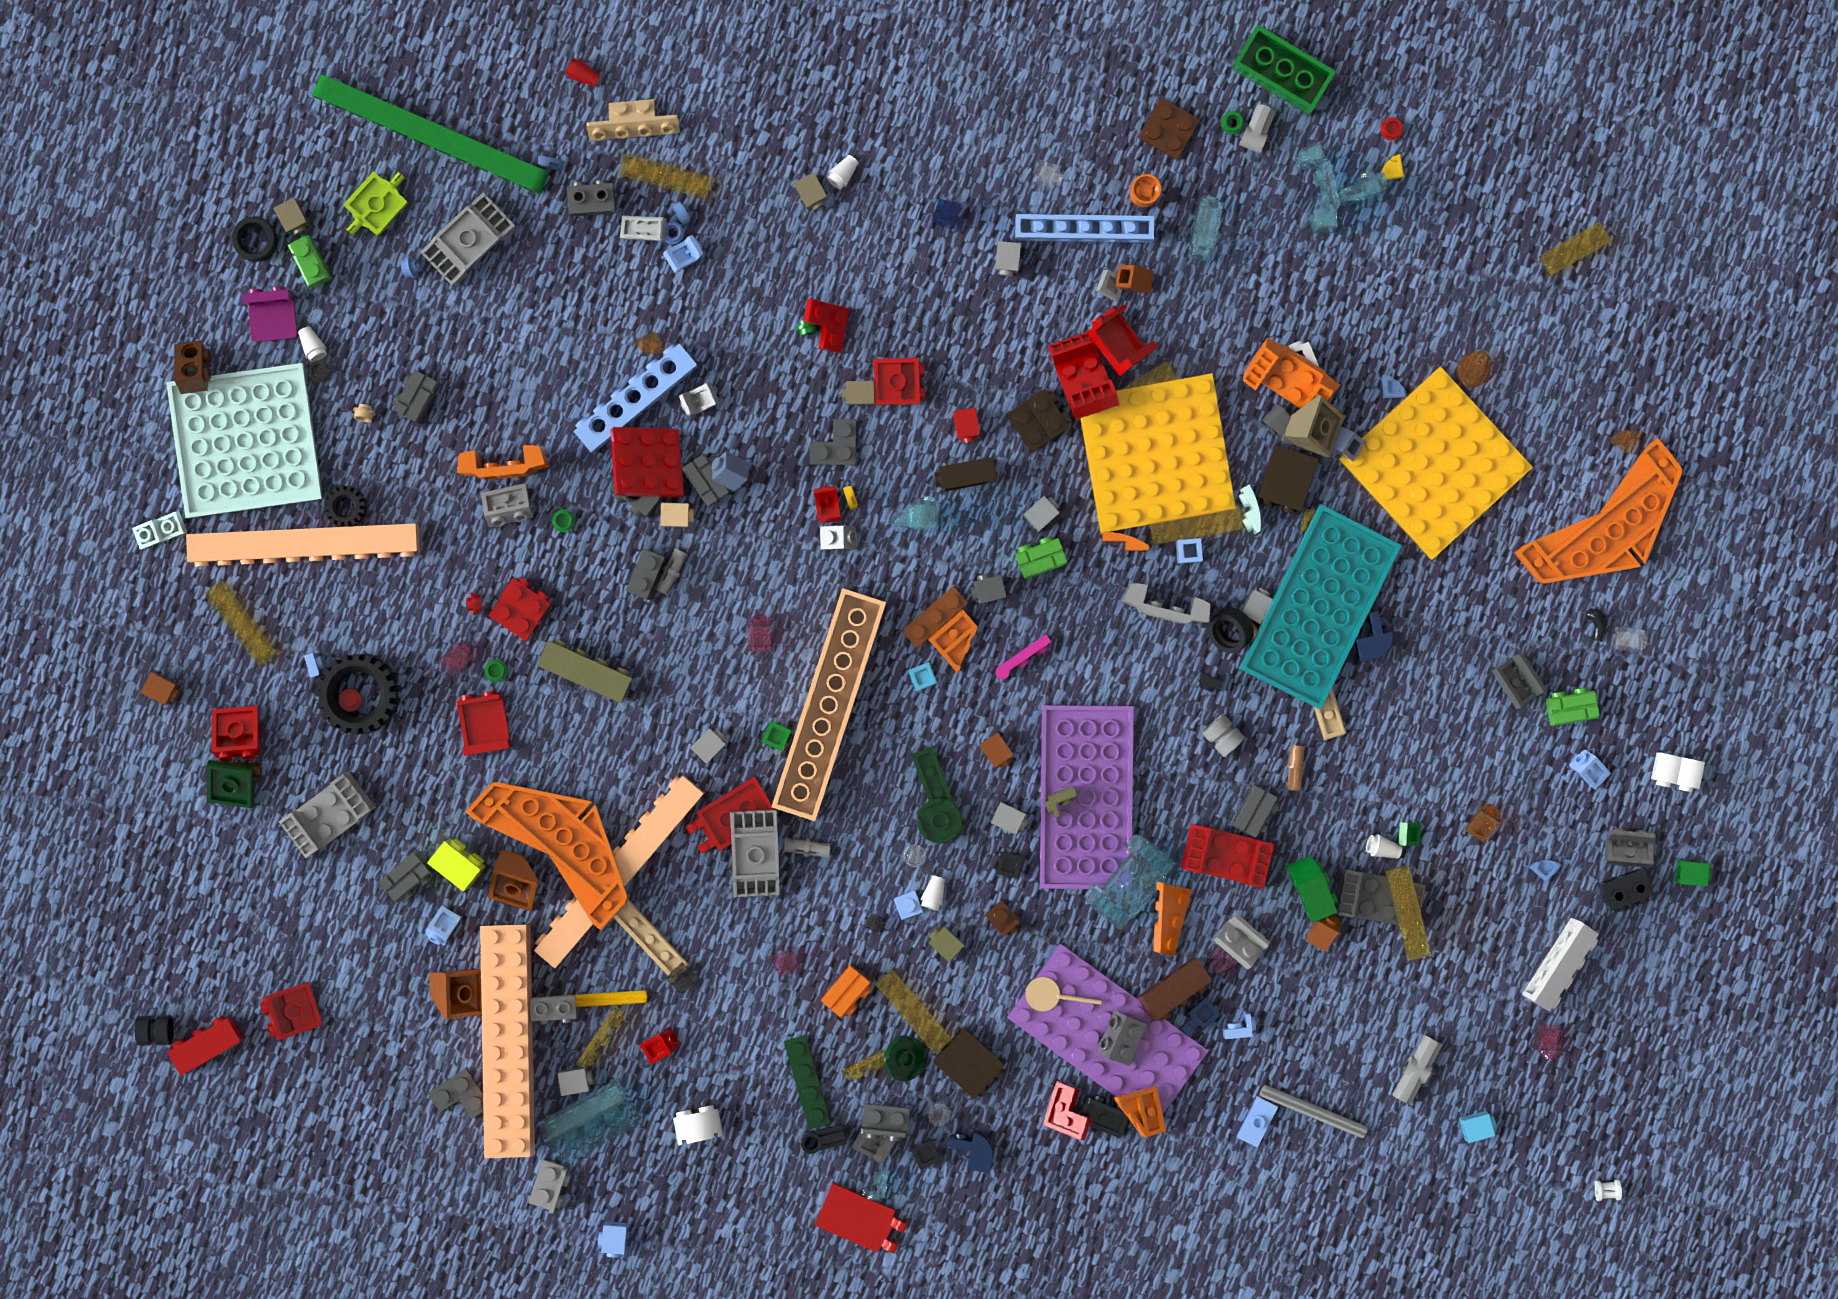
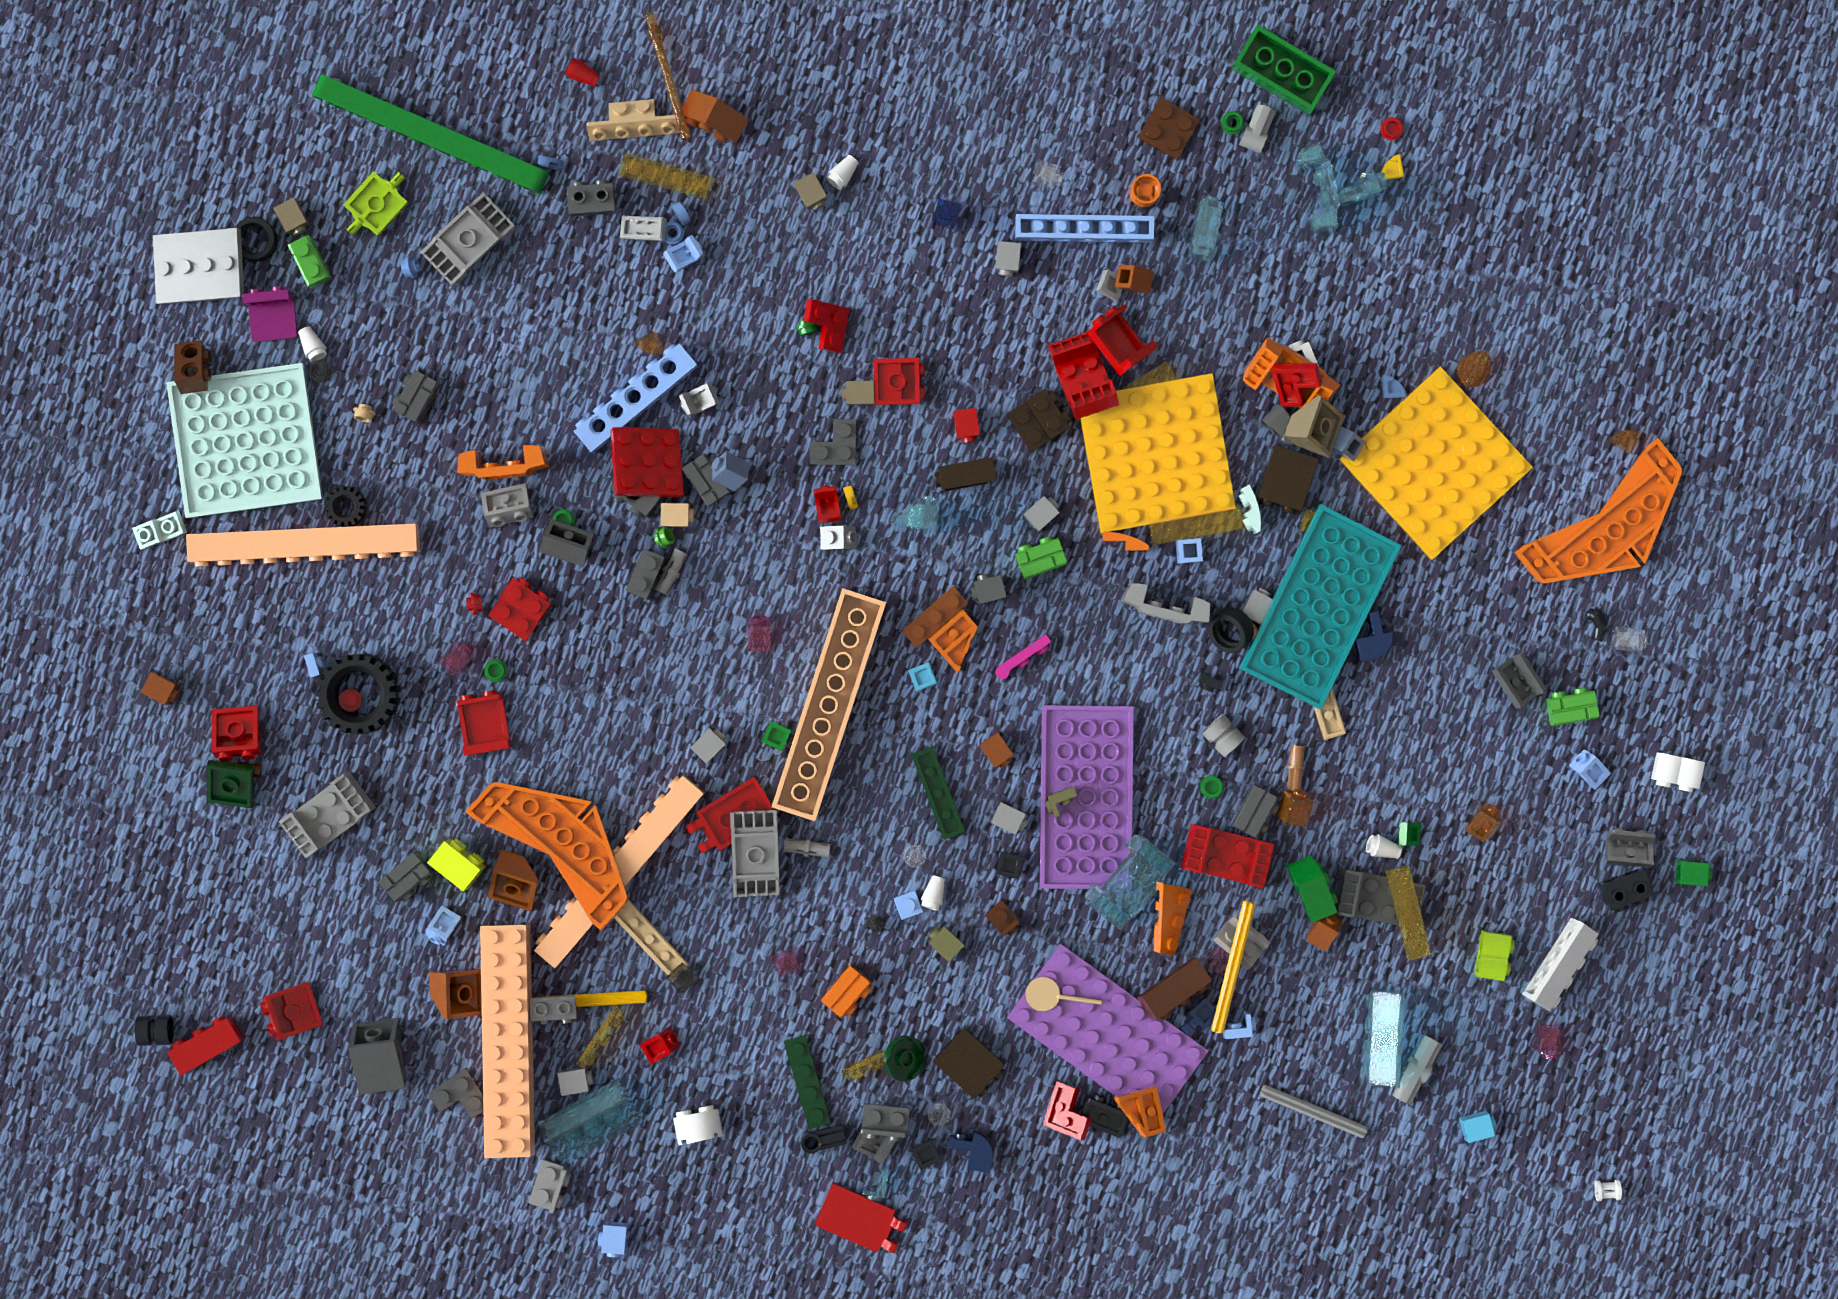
clear yellow plate [204,580,279,666] -> none
olive brick [537,638,634,703] -> none
clear yellow plate [875,969,952,1054] -> none
dark green tile [917,798,963,844] -> none
flat silver bracket [1097,1010,1147,1066] -> none
light blue plate [1237,1096,1278,1148] -> none
medium blue tile [1529,860,1562,883] -> none
clear yellow plate [1539,222,1611,276] -> none
none -> plate [153,228,244,304]
none -> dark grey slope [348,1018,407,1095]
none -> dark grey brick [540,519,594,567]
none -> clear orange bar [645,12,691,141]
none -> bright green plate [654,527,675,549]
none -> dark orange brick [679,89,749,143]
none -> green tile [1200,776,1223,799]
none -> yellow axle [1212,901,1255,1033]
none -> red plate [1271,363,1322,407]
none -> clear orange brick [1276,789,1314,827]
none -> clear light blue slope [1362,989,1405,1088]
none -> lime brick [1474,930,1515,981]

